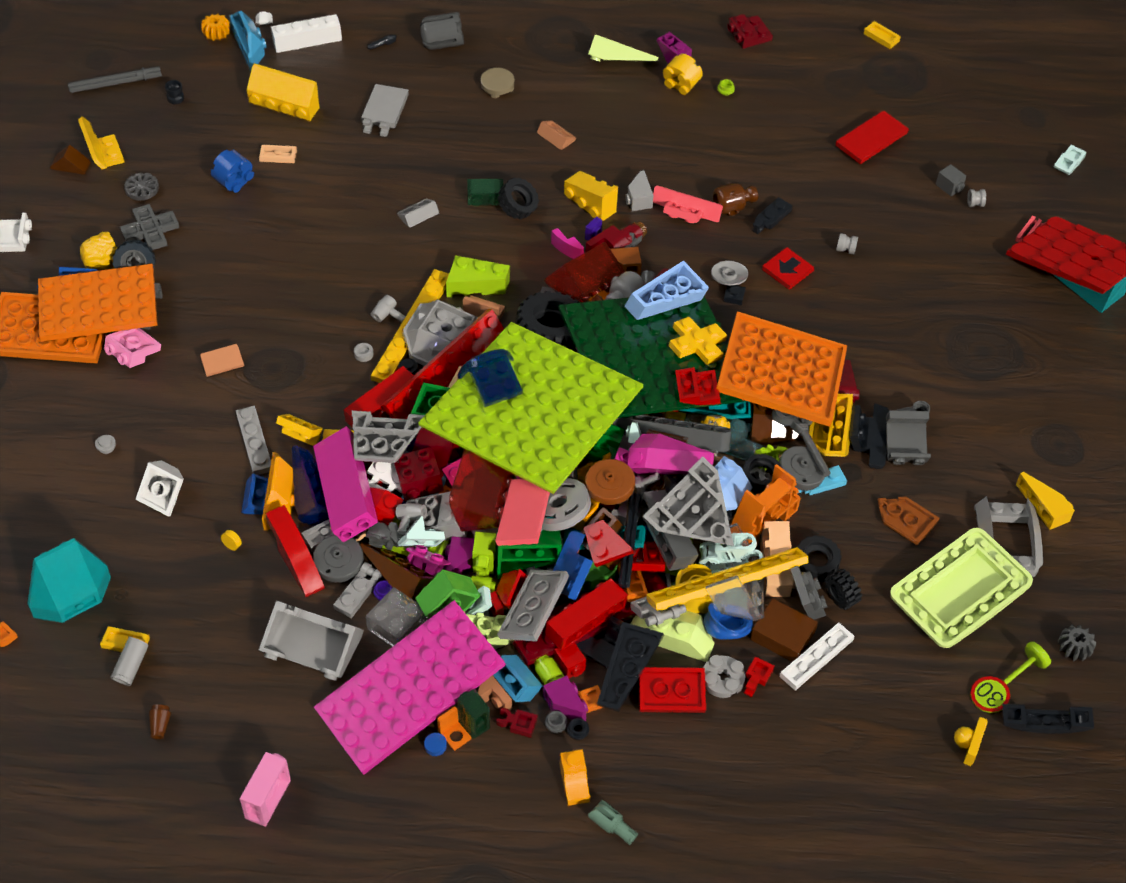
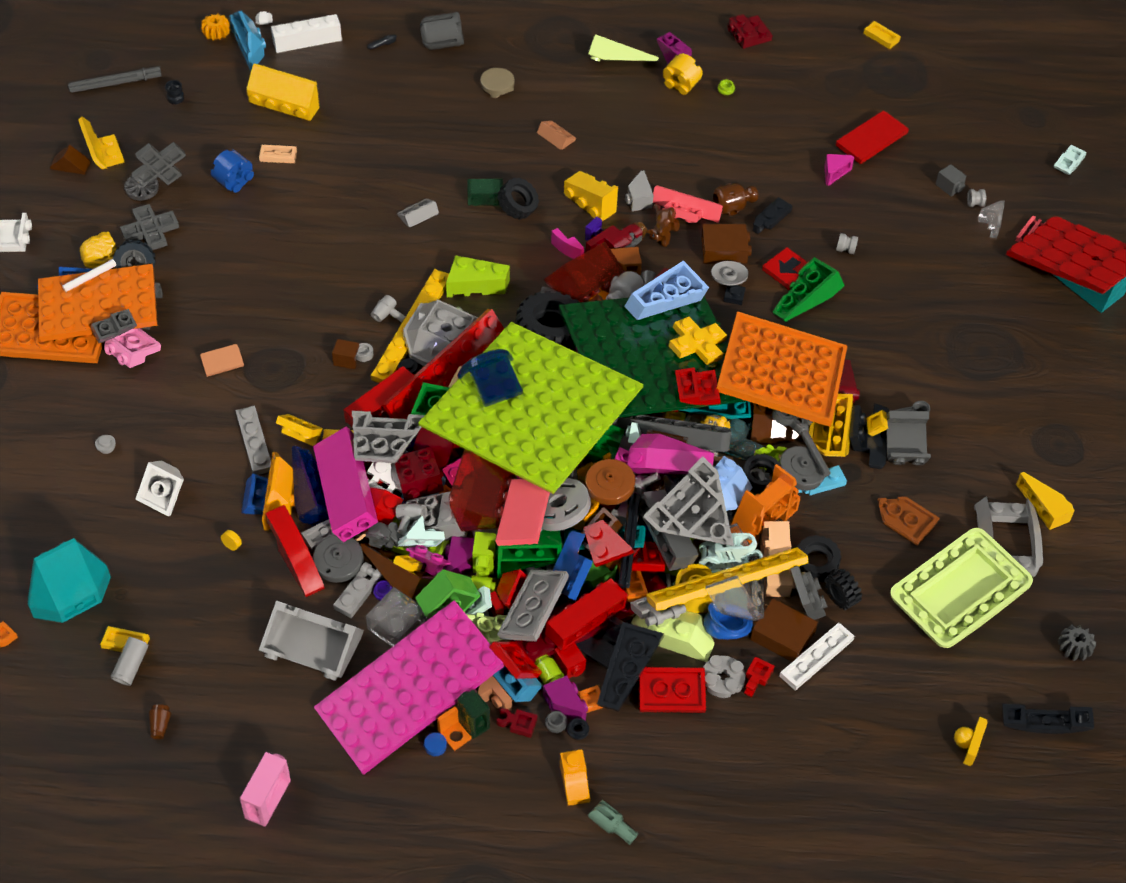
light grey tile [361,84,409,137] -> none
nougat panel [463,295,505,321] -> none
lime piece [970,641,1051,713] -> none
none -> white bar [62,259,116,292]
none -> dark grey slope [91,309,137,343]
none -> dark grey plate [131,142,186,187]
none -> reddish brown panel [332,339,360,369]
none -> yellow tile [393,555,423,572]
none -> red tile [489,642,542,679]
none -> reddish brown animal [647,204,680,247]
none -> reddish brown brick [701,224,752,264]
none -> green wedge [773,257,845,322]
none -> dark pink slope [824,154,854,186]
none -> yellow tile [866,410,888,436]
none -> clear slope [978,200,1005,239]

